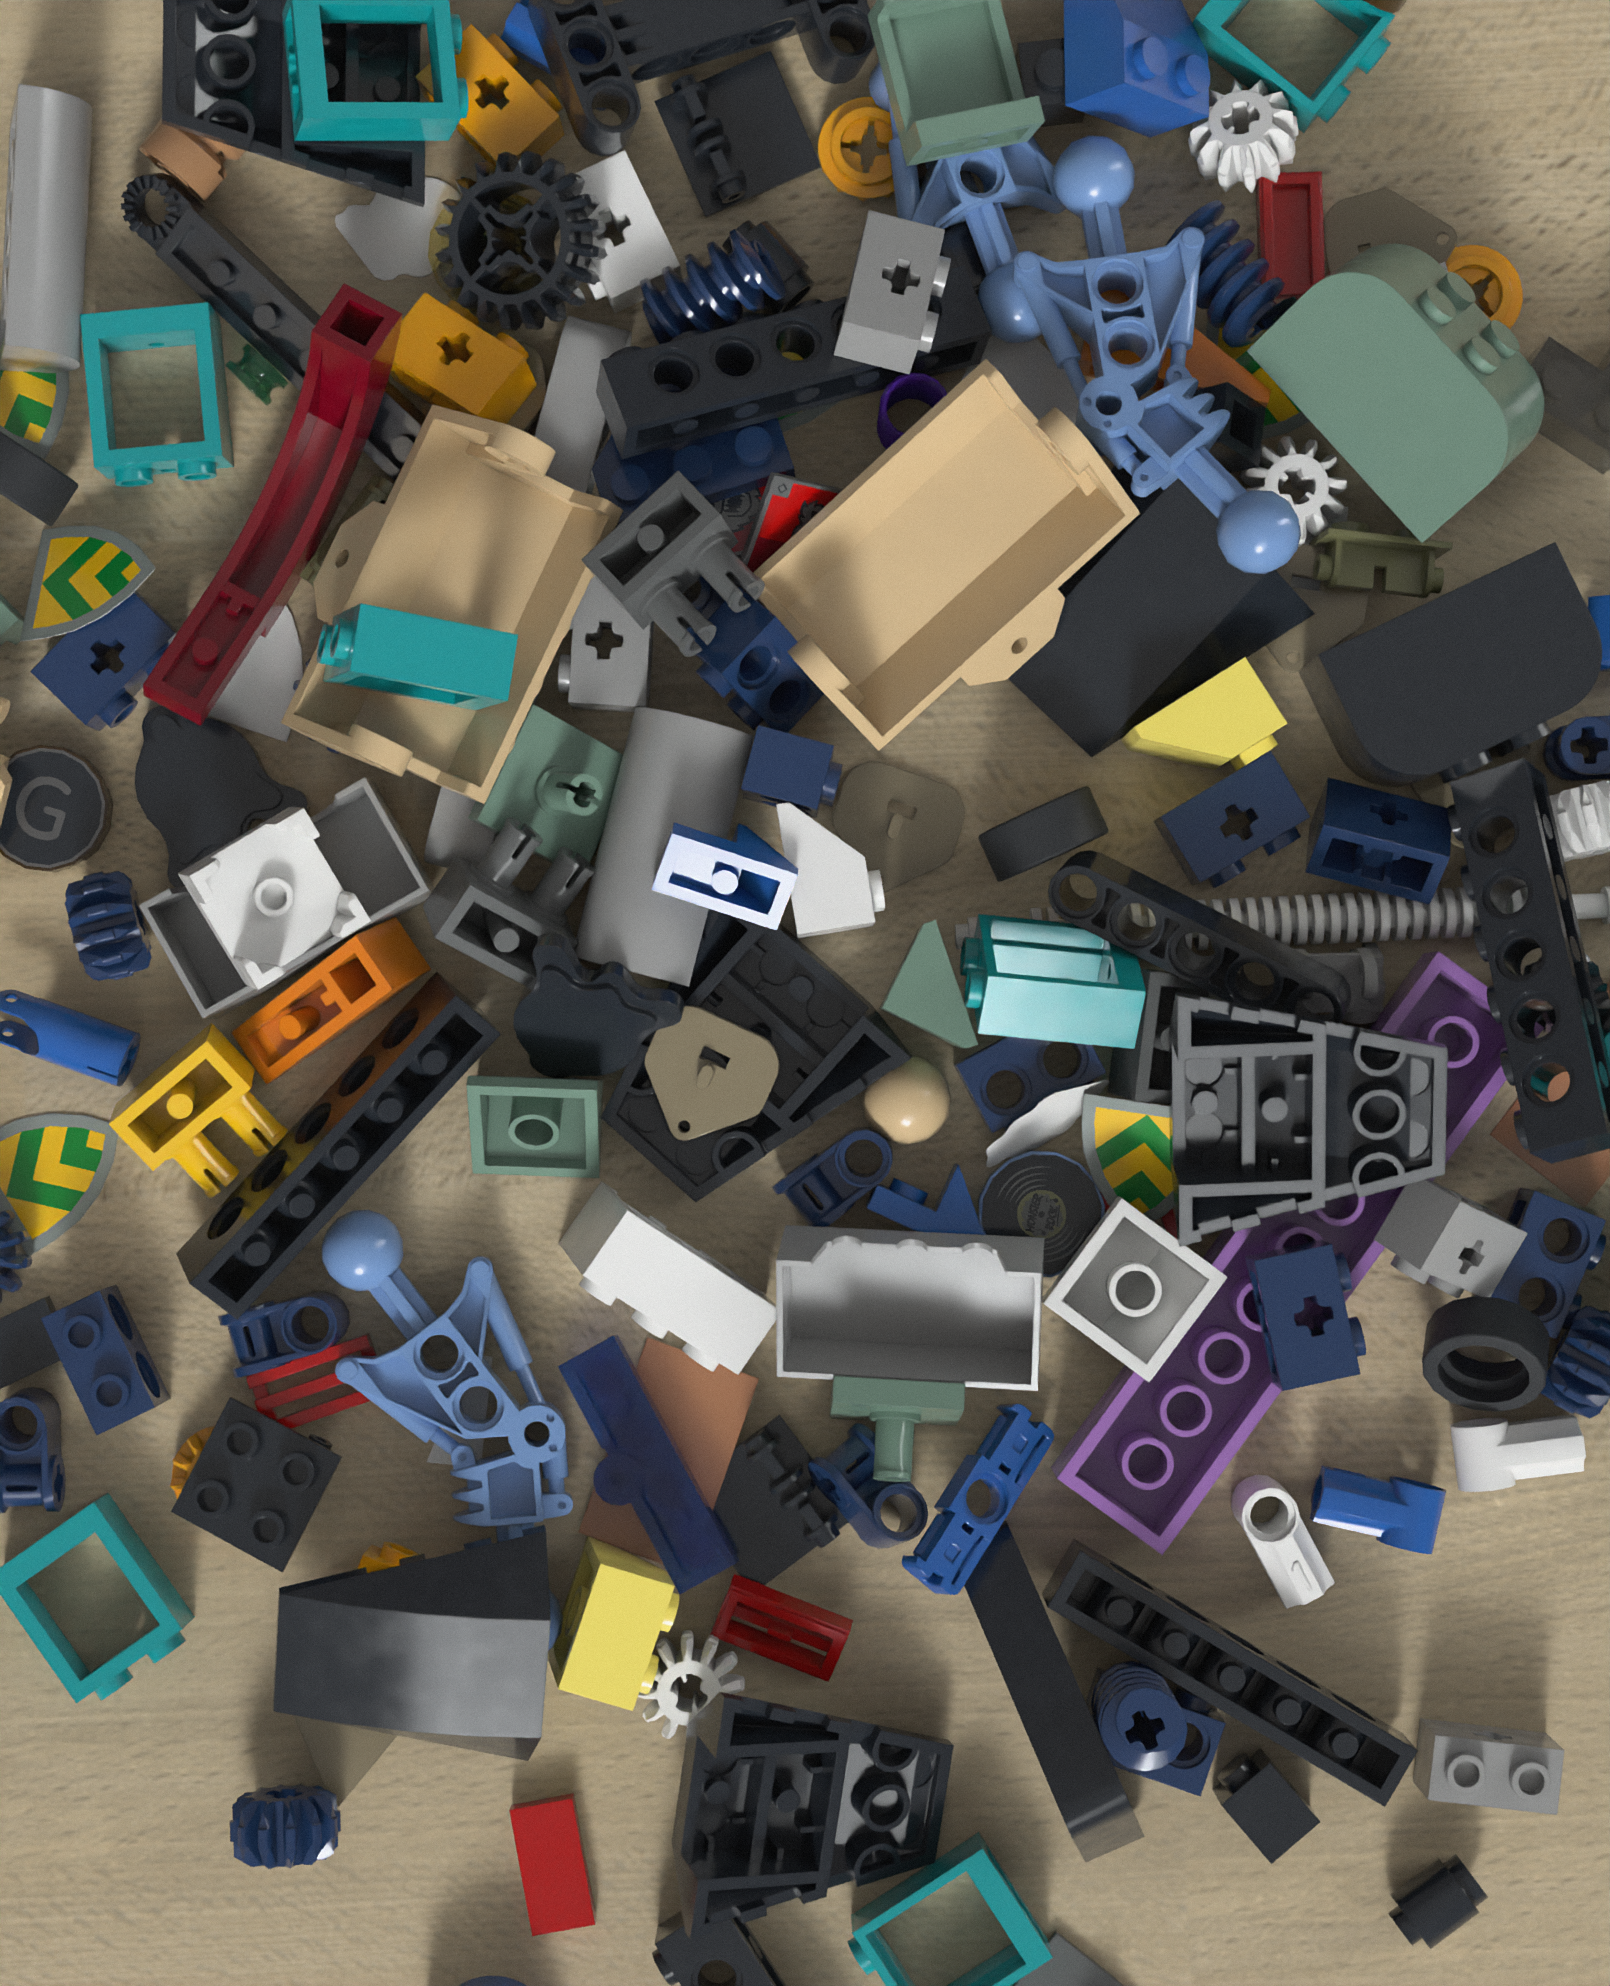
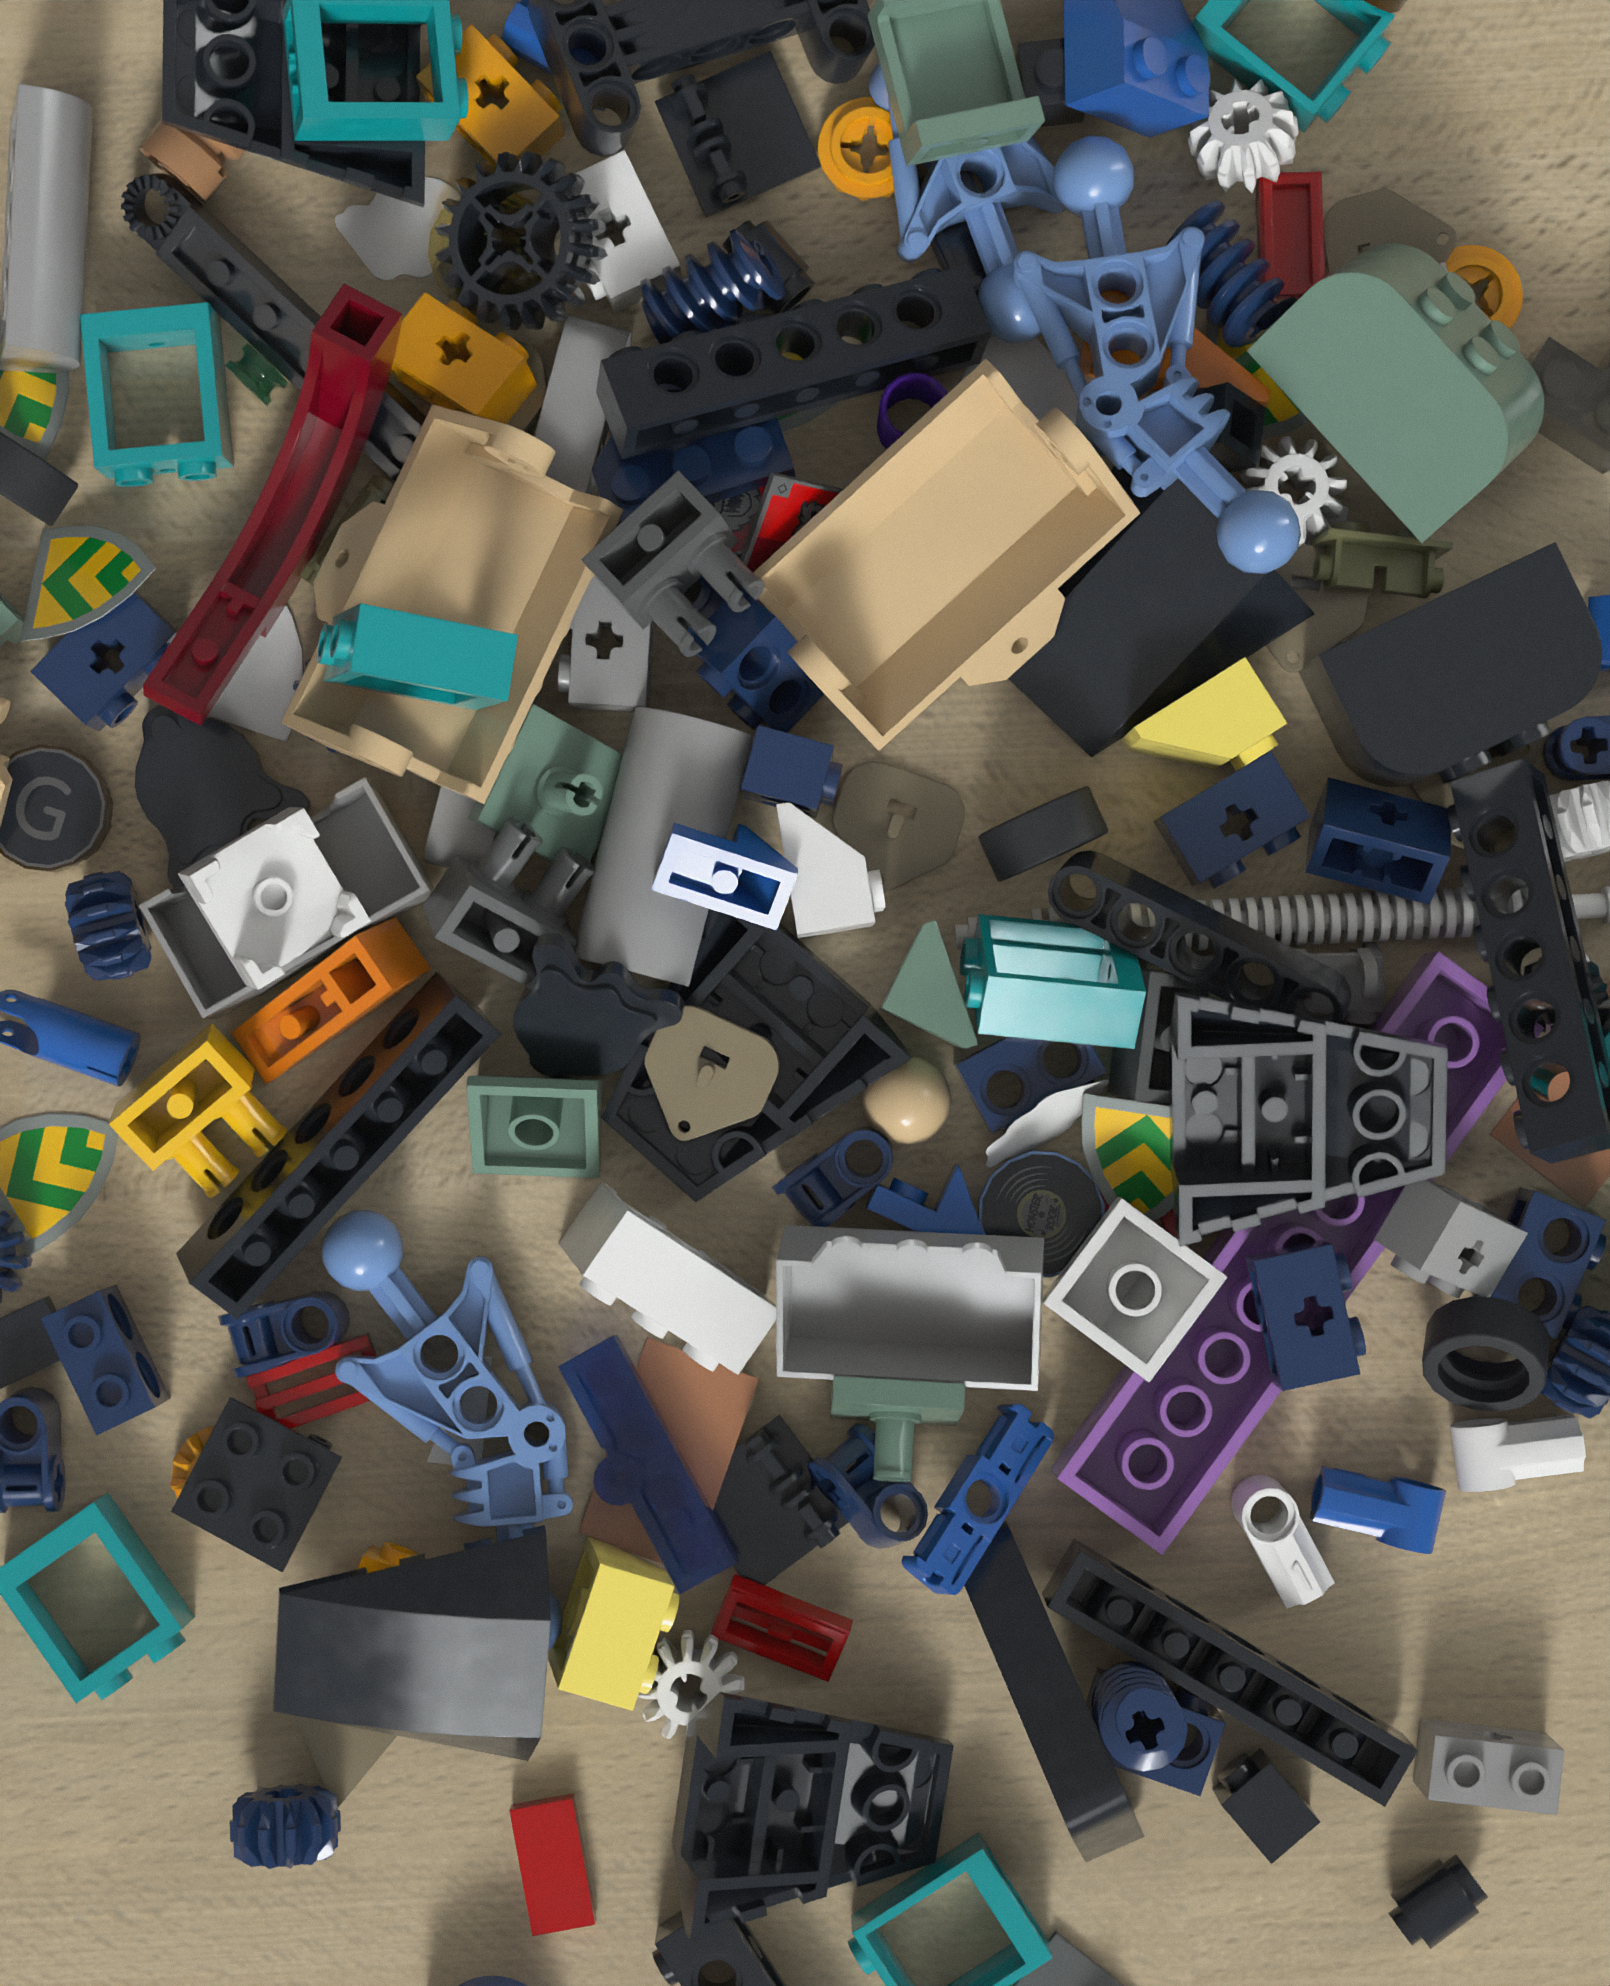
light grey brick [834,210,951,374] -> none

